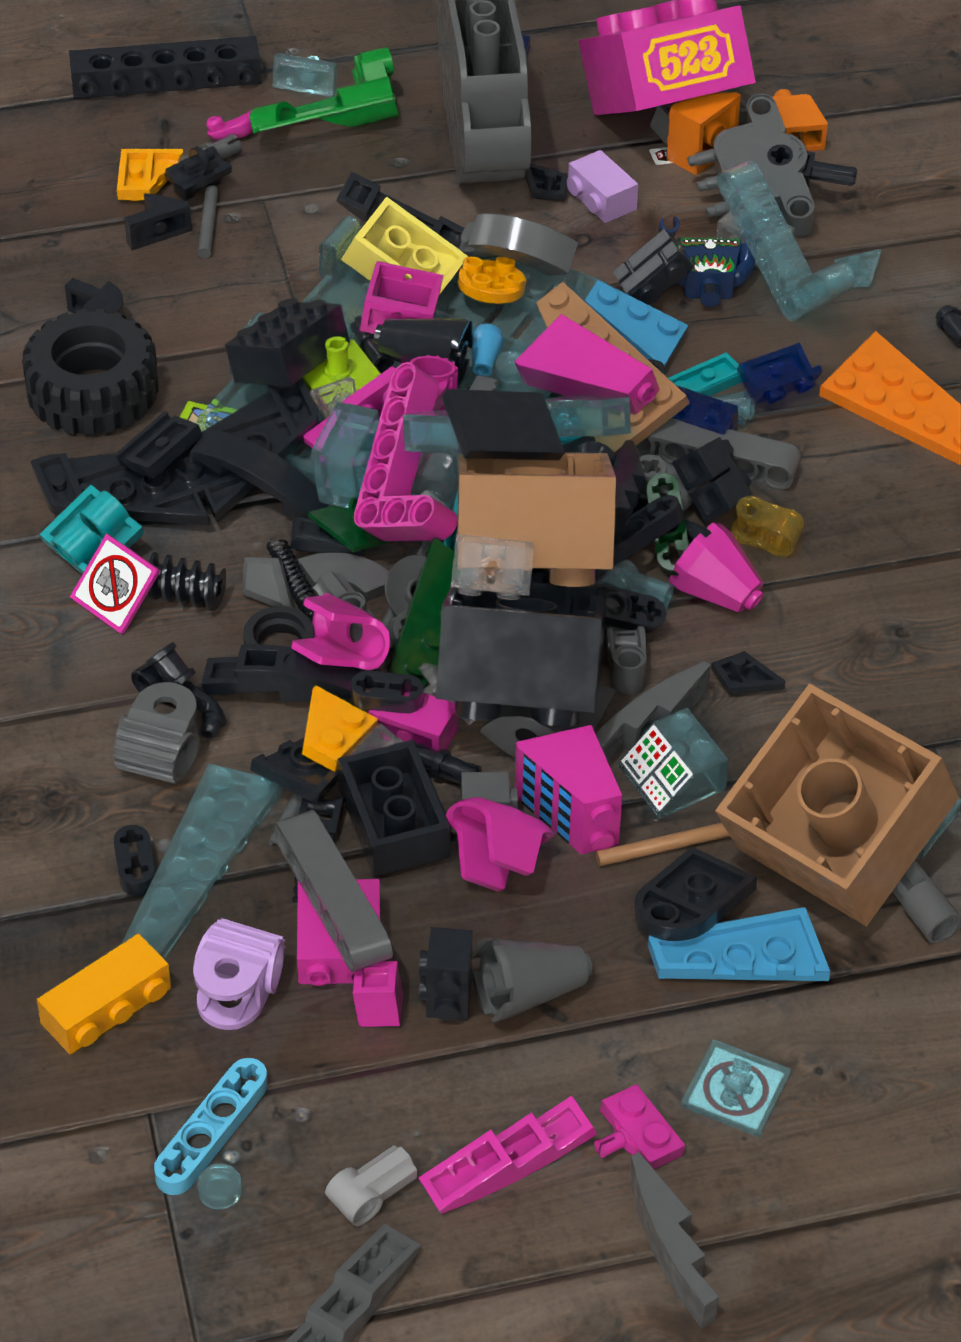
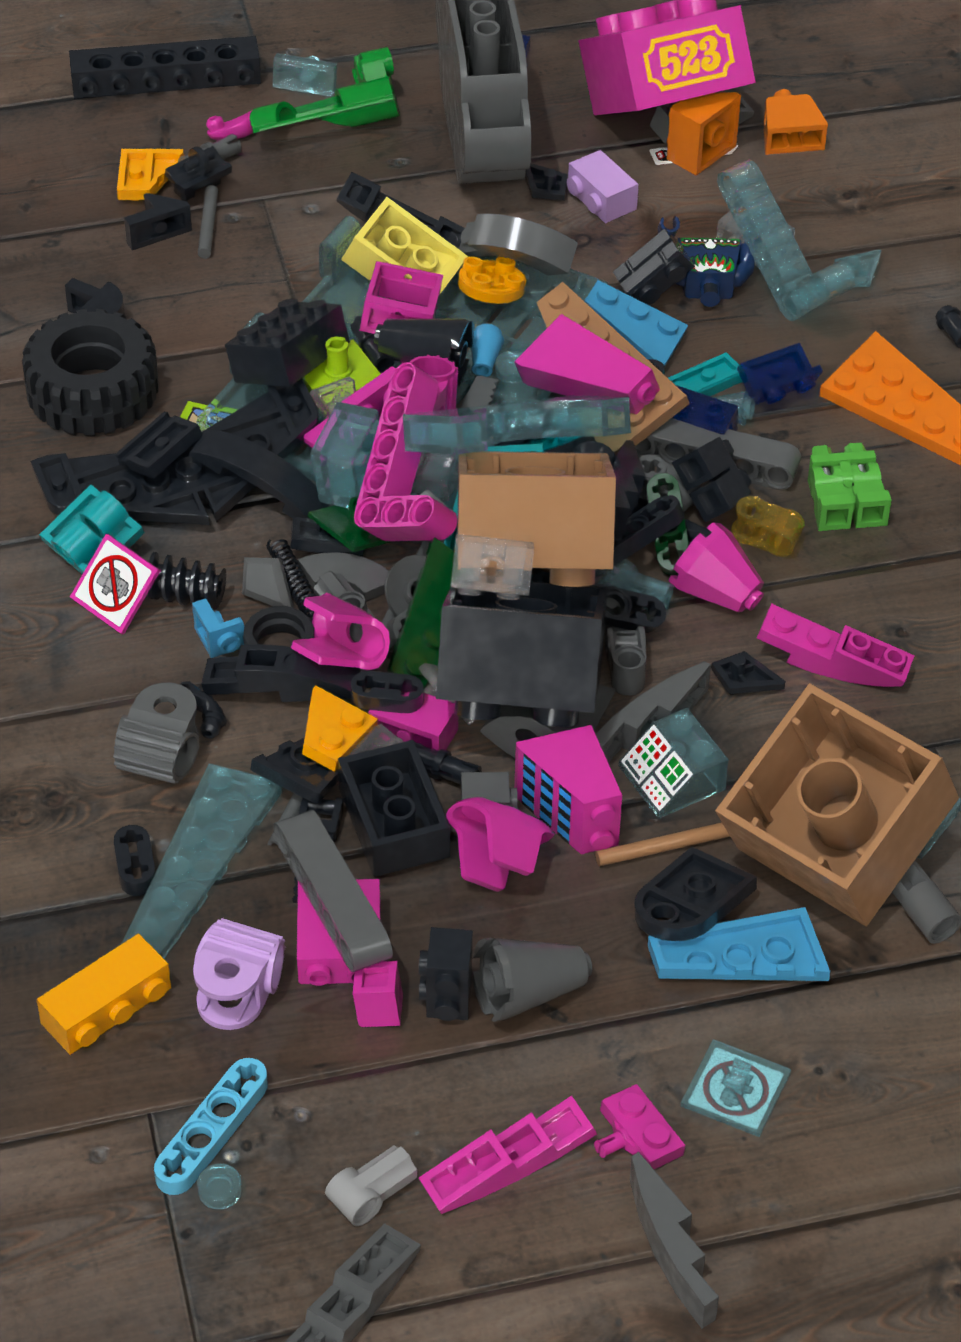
black piece [131,641,196,693] -> none
black tile [442,389,565,460] -> none
dark grey piece [687,93,857,237] -> none
none -> dark azure bracket [192,599,244,658]
none -> dark pink slope [757,603,914,687]
none -> bright green hips [808,443,892,531]

